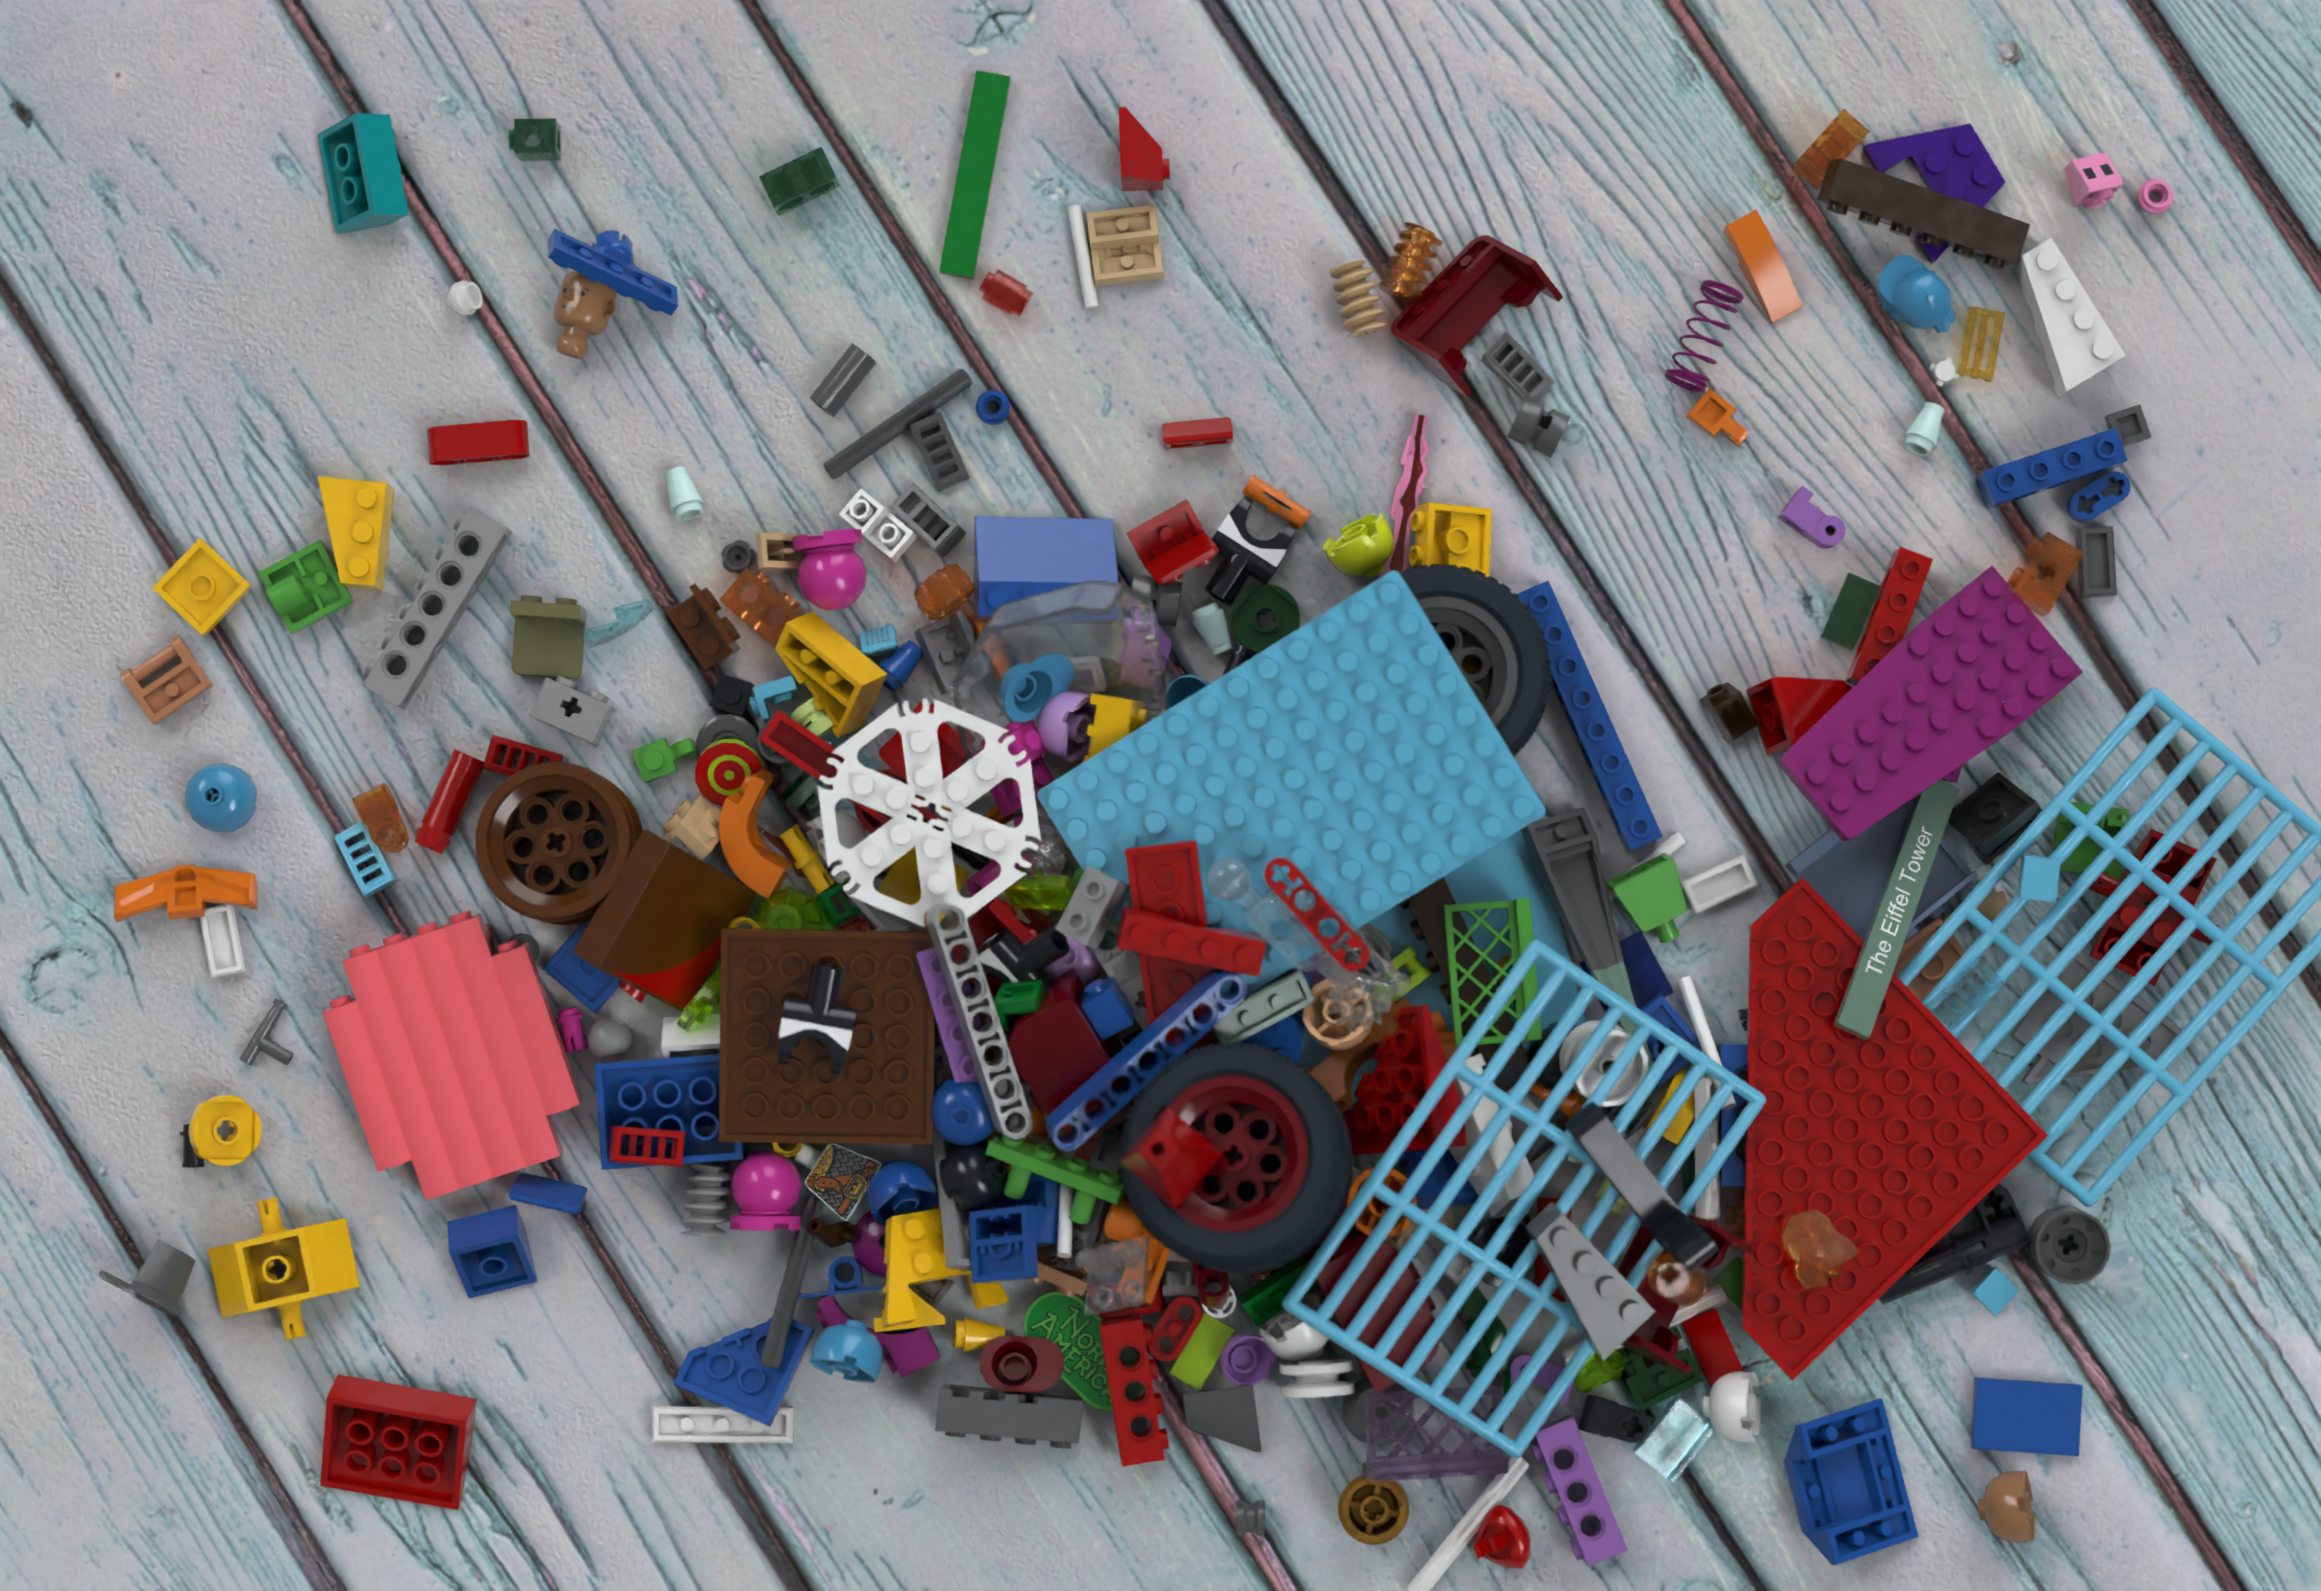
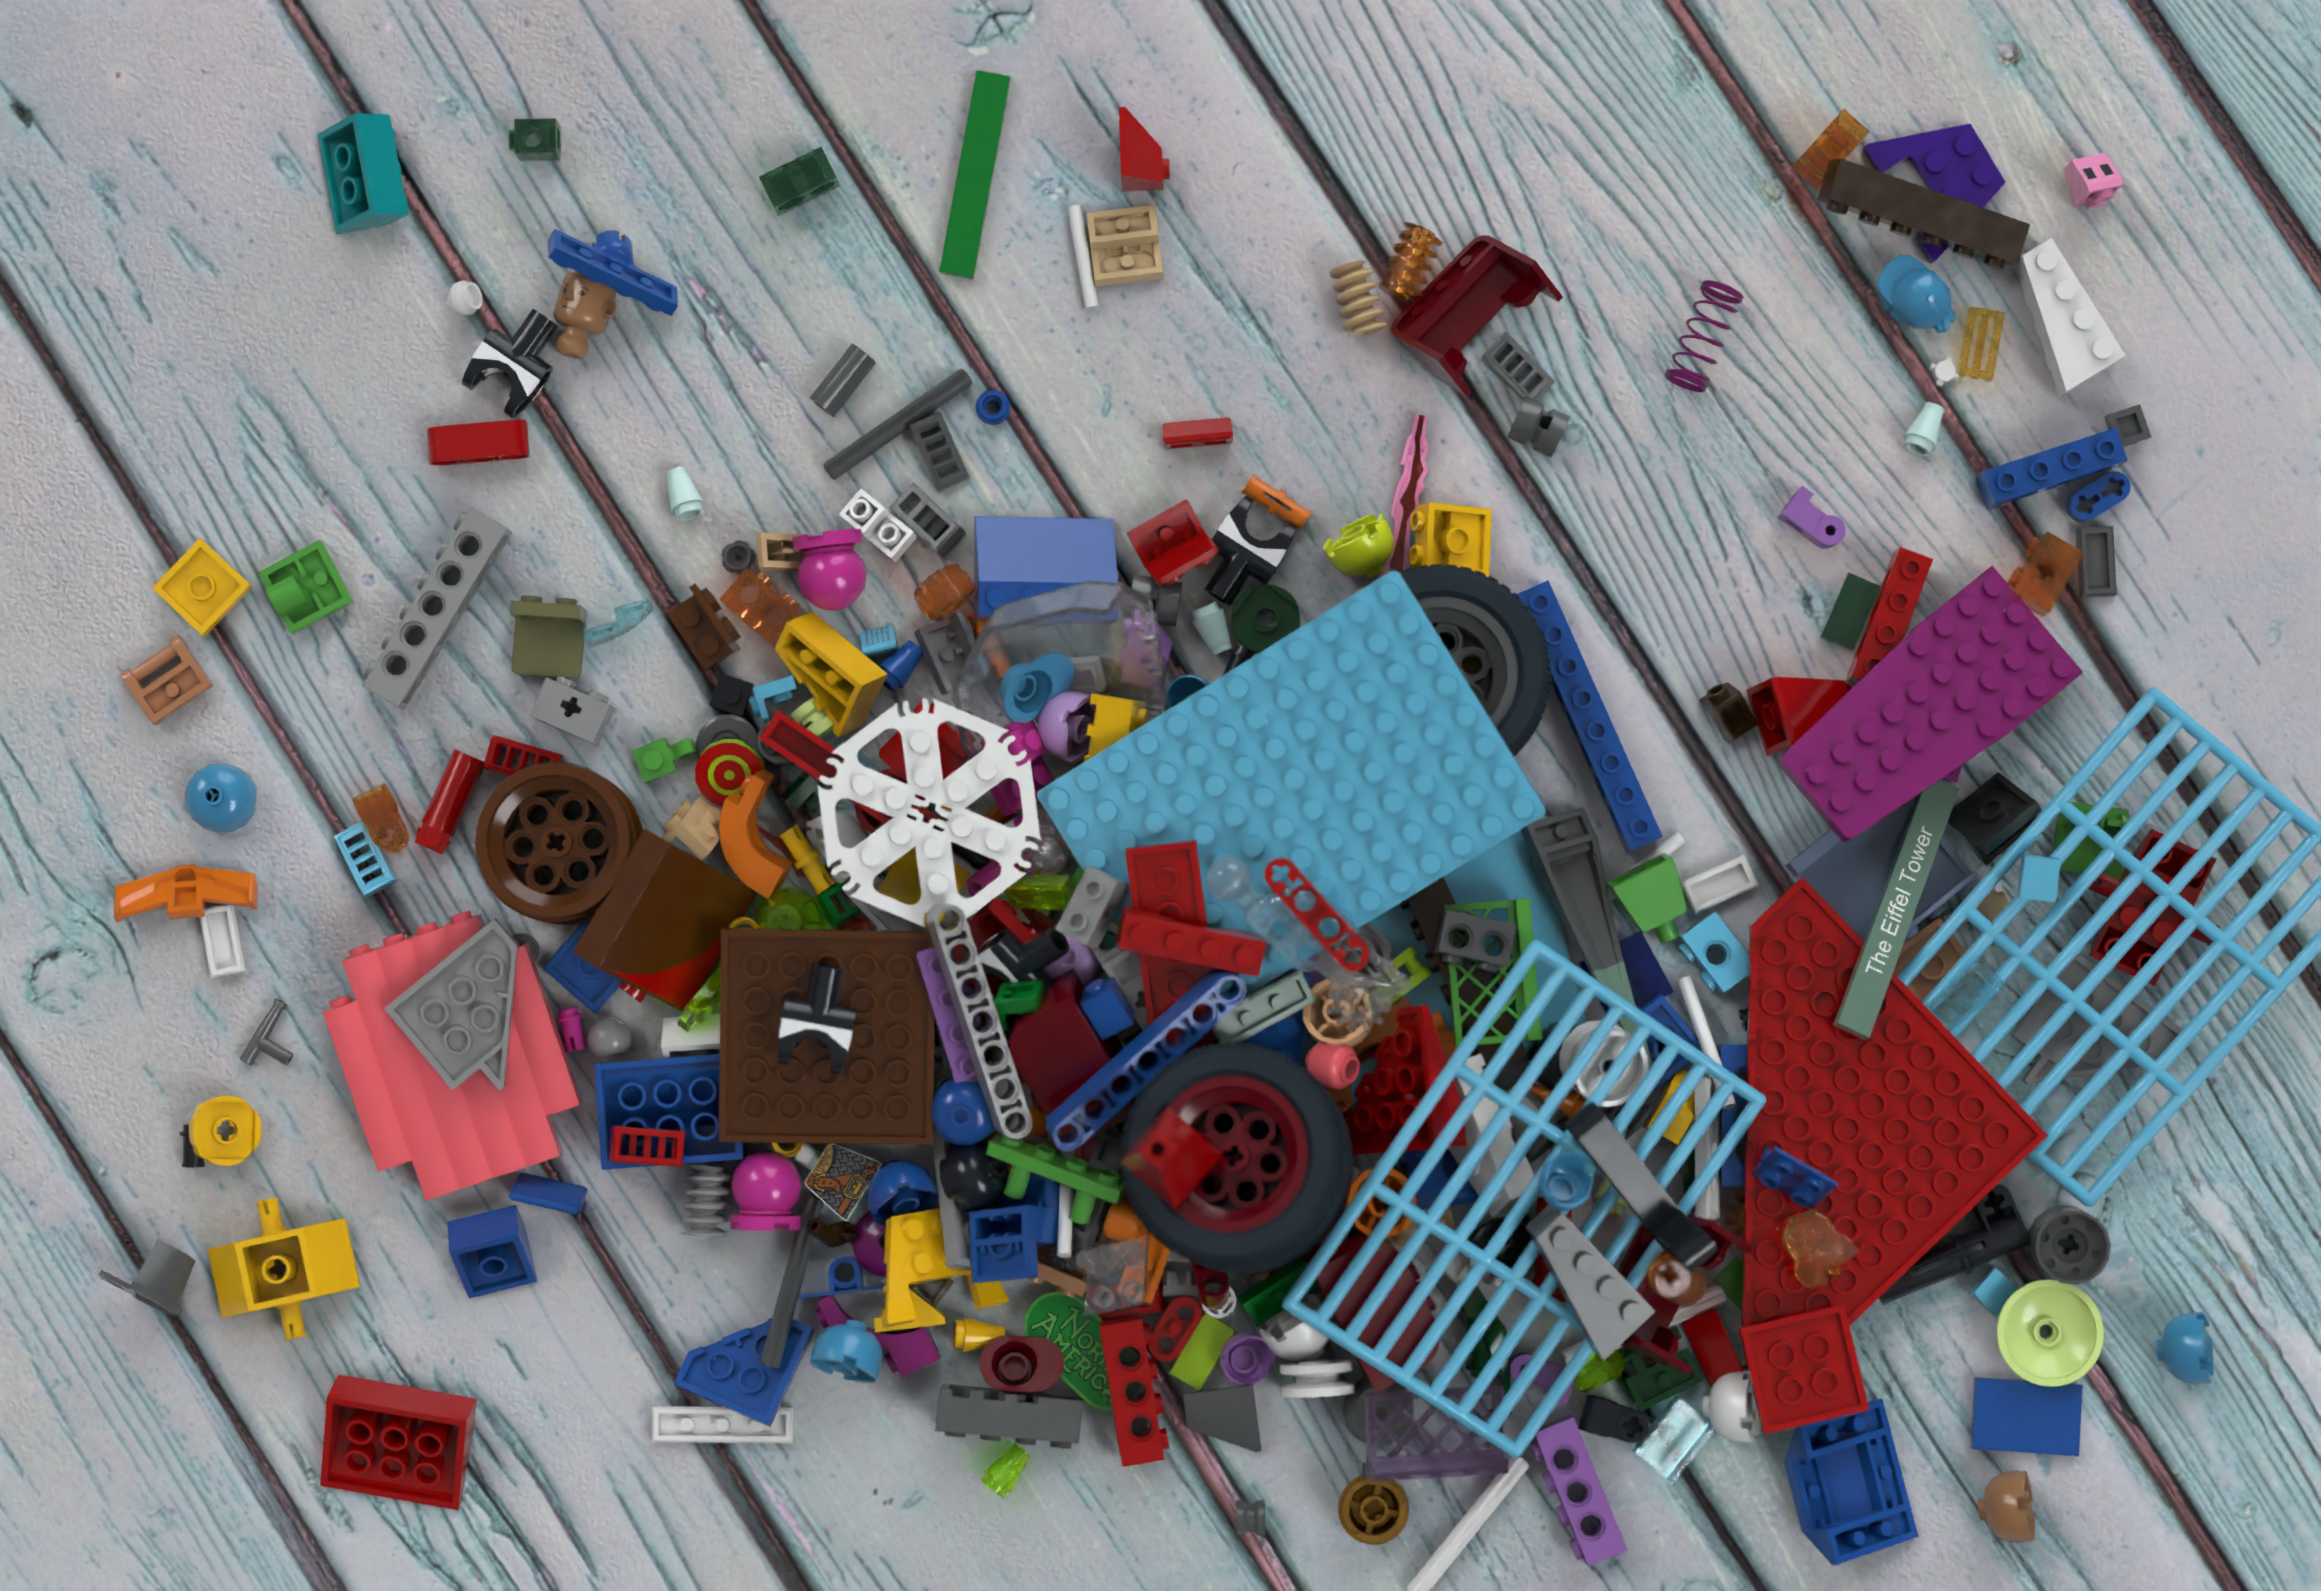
yellow wedge [317,476,395,592] -> none
clear red brick [979,269,1033,317] -> none
red piece [1472,1505,1531,1569] -> none
orange plate [1687,388,1749,447] -> none
orange slope [1723,209,1803,324] -> none
bright pink plate [2137,179,2173,214] -> none
none -> light grey wing [384,918,519,1091]
none -> black connector [462,309,558,418]
none -> clear neon green cone [981,1444,1031,1498]
none -> coral head [1305,1042,1360,1090]
none -> dark grey brick [1434,910,1516,973]
none -> dark azure hair [1538,1151,1594,1211]
none -> medium azure brick [1678,911,1749,994]
none -> red plate [1738,1304,1870,1434]
none -> blue hinge [1750,1147,1838,1209]
none -> yellowish green dish [1996,1279,2104,1387]
none -> dark azure cylinder [2156,1312,2214,1384]

